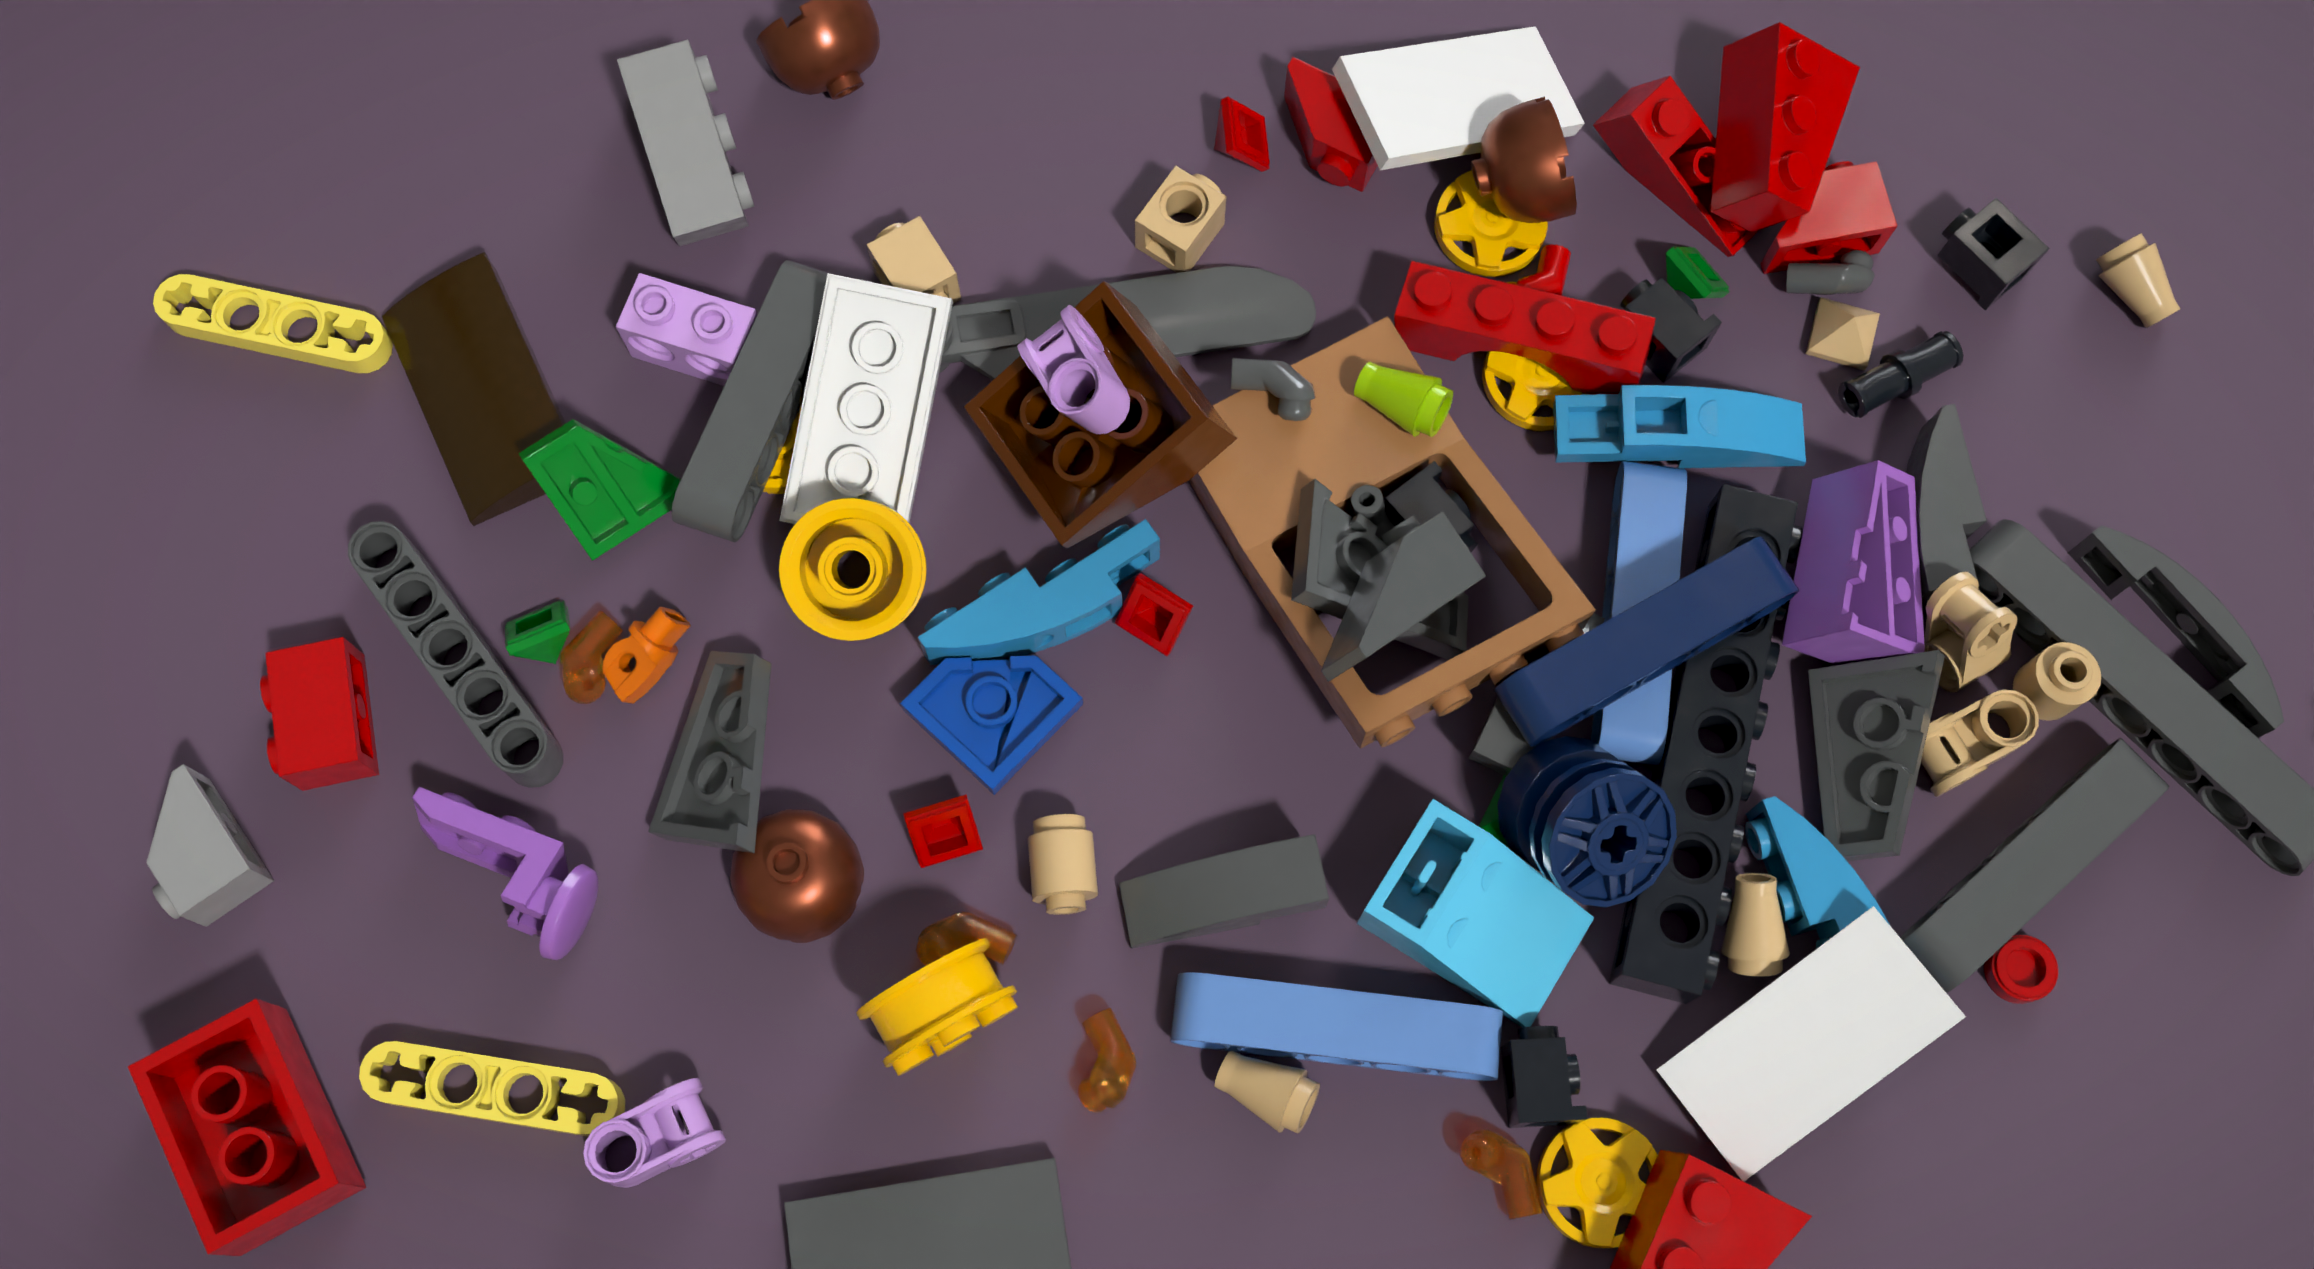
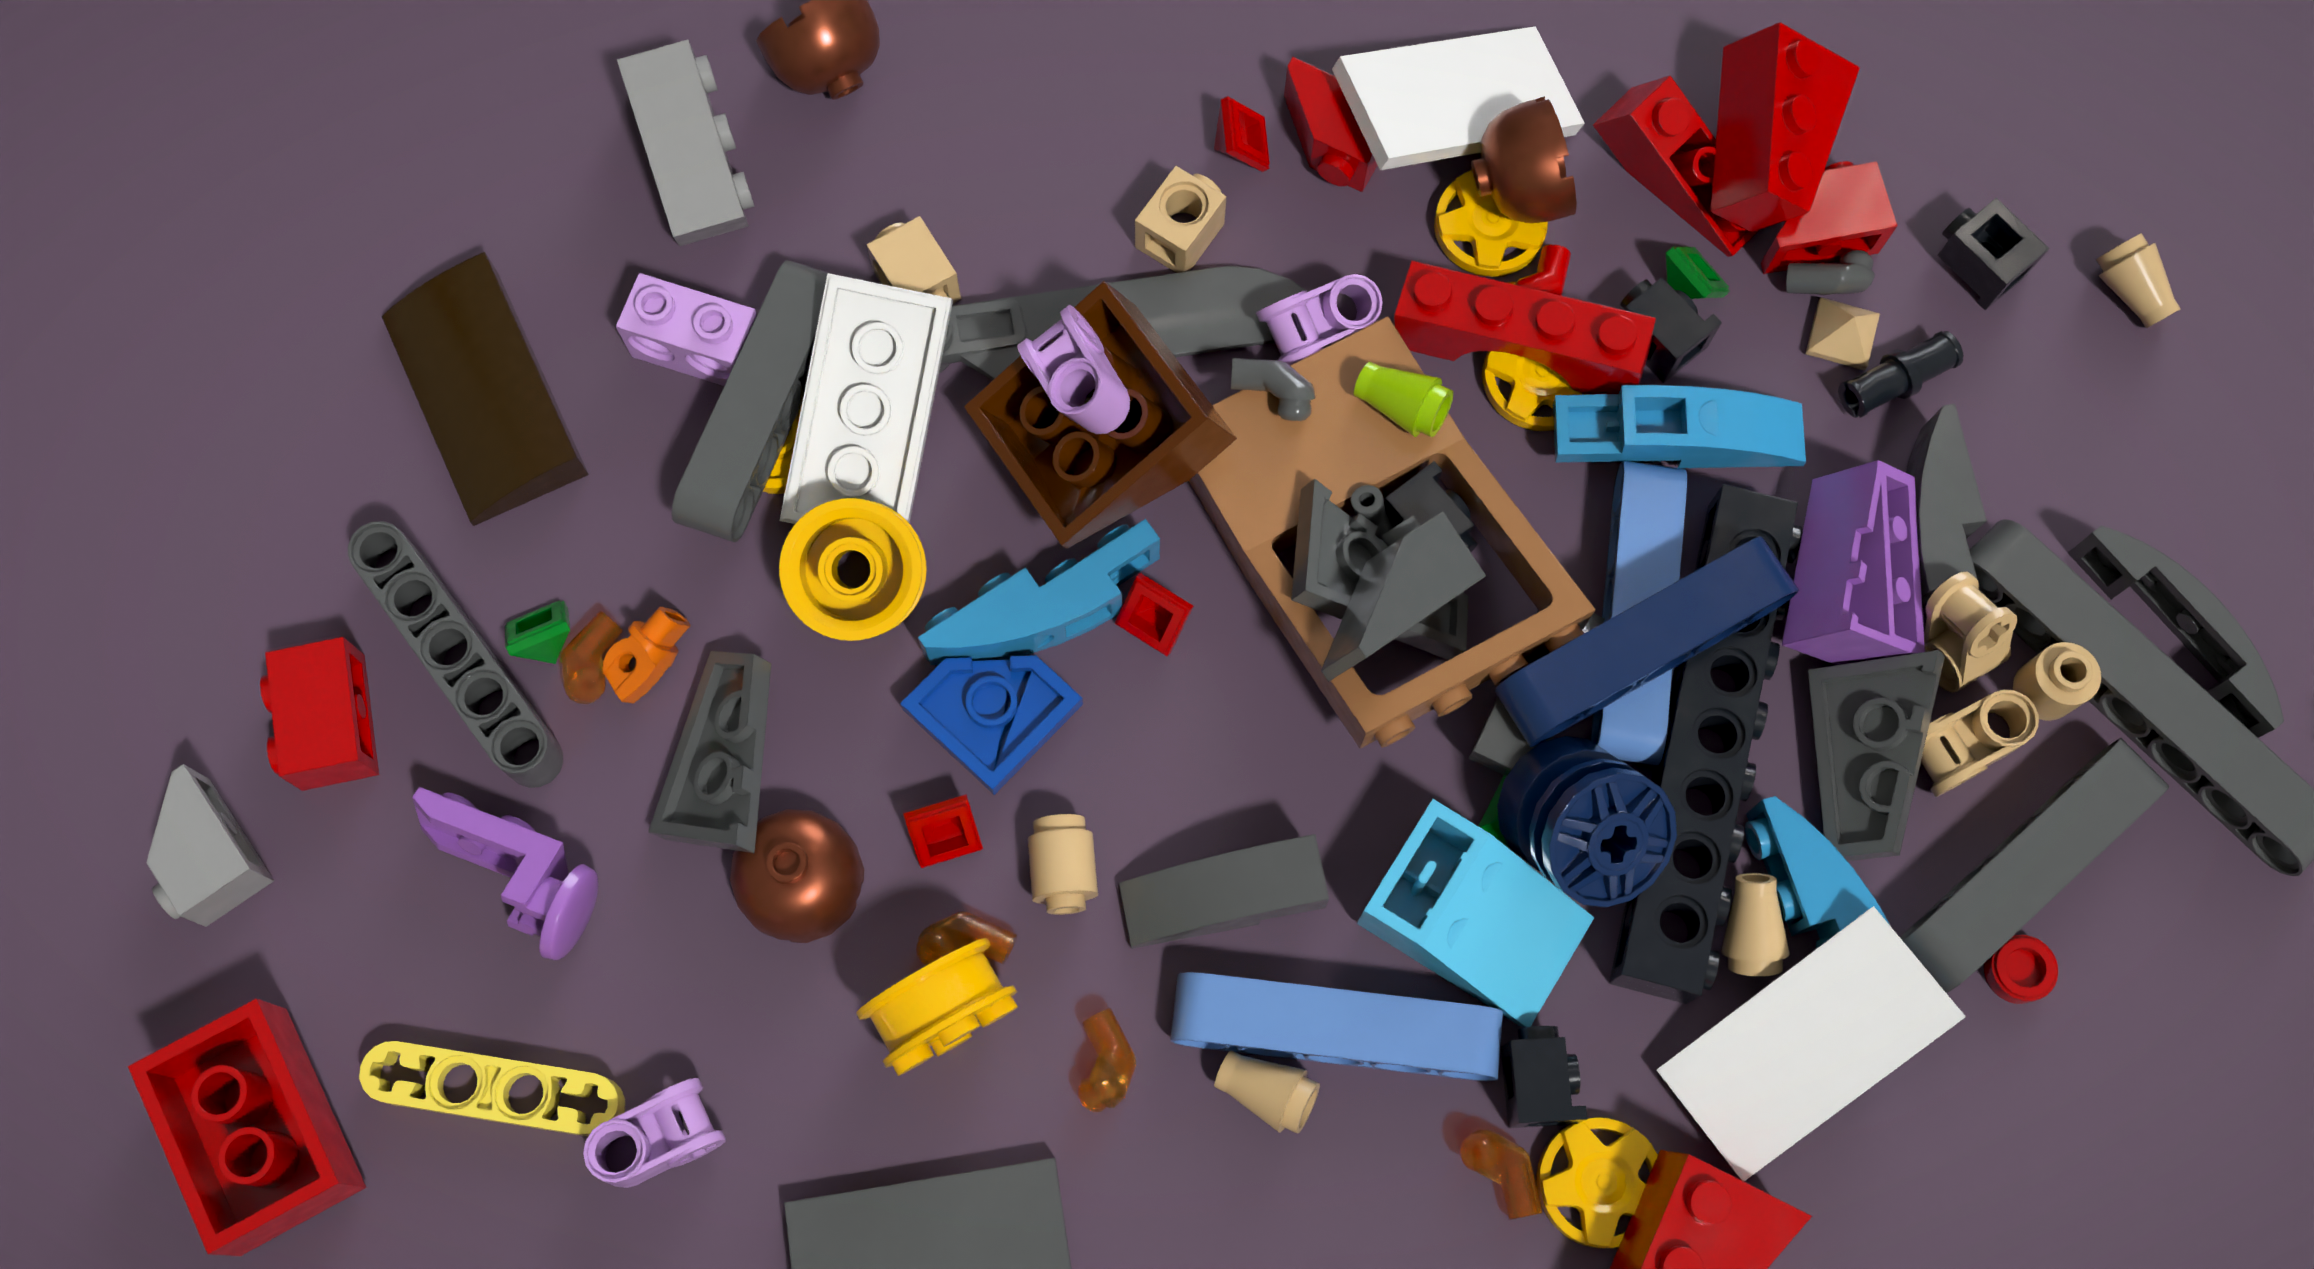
light yellow beam [153,274,393,373] -> none
green wing [518,419,681,561] -> none
none -> lavender piece [1256,274,1383,366]

